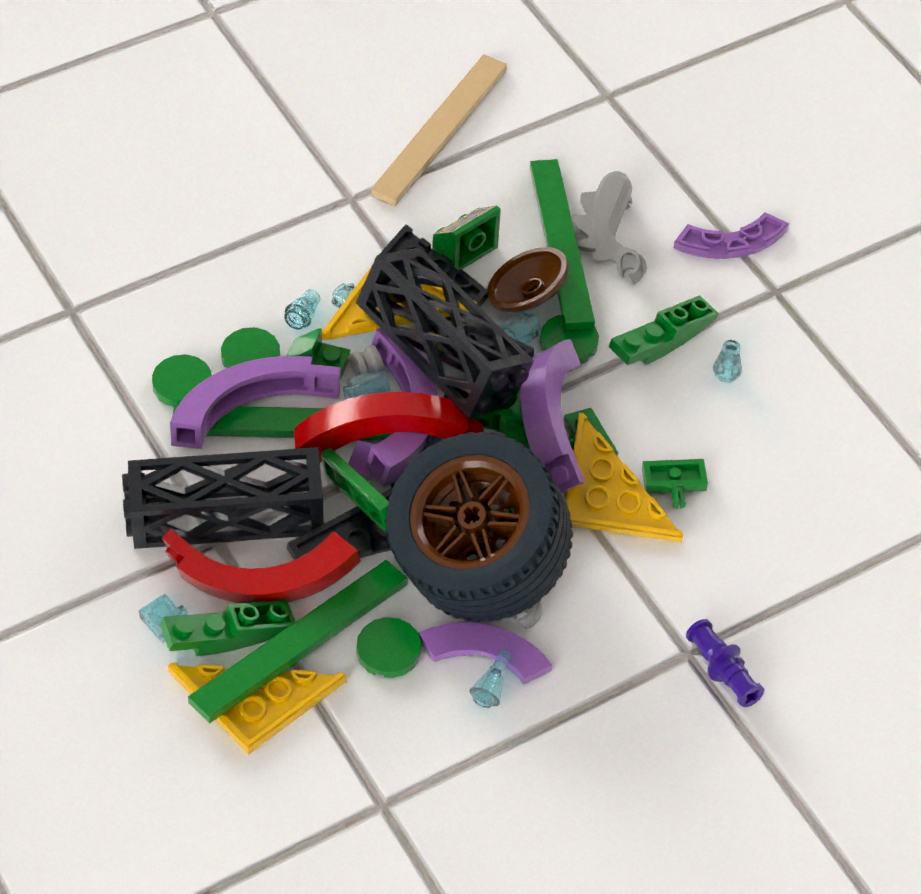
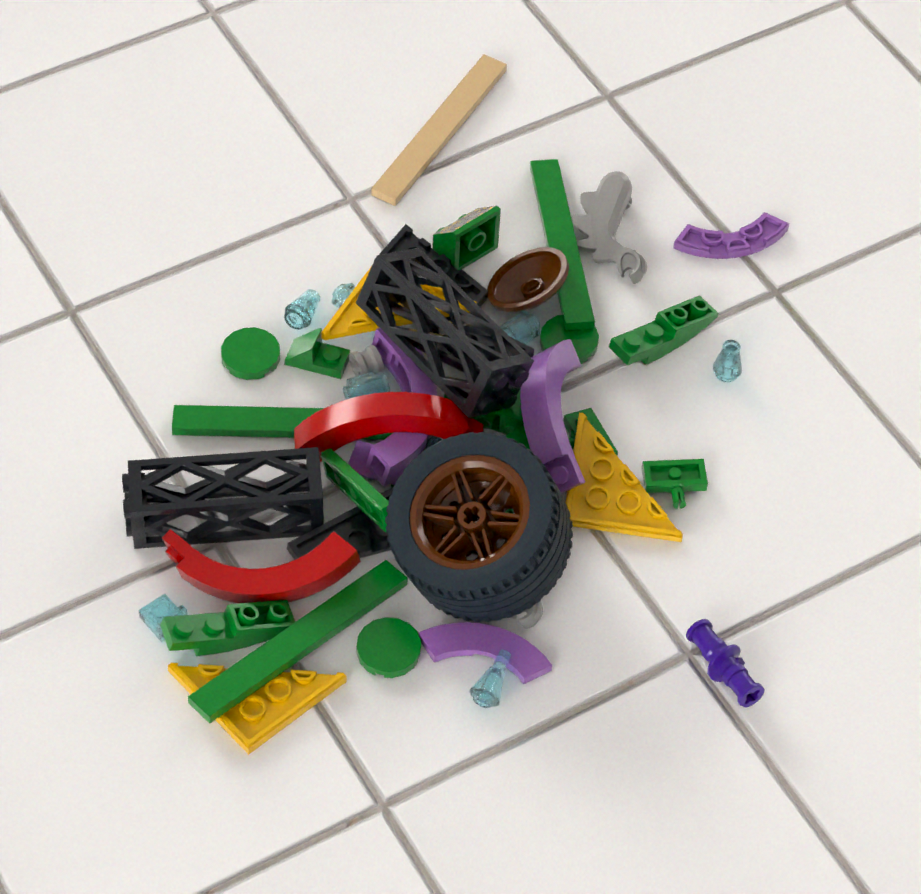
green tile [152,354,212,407] -> none
medium lavender arch [170,356,341,449] -> none

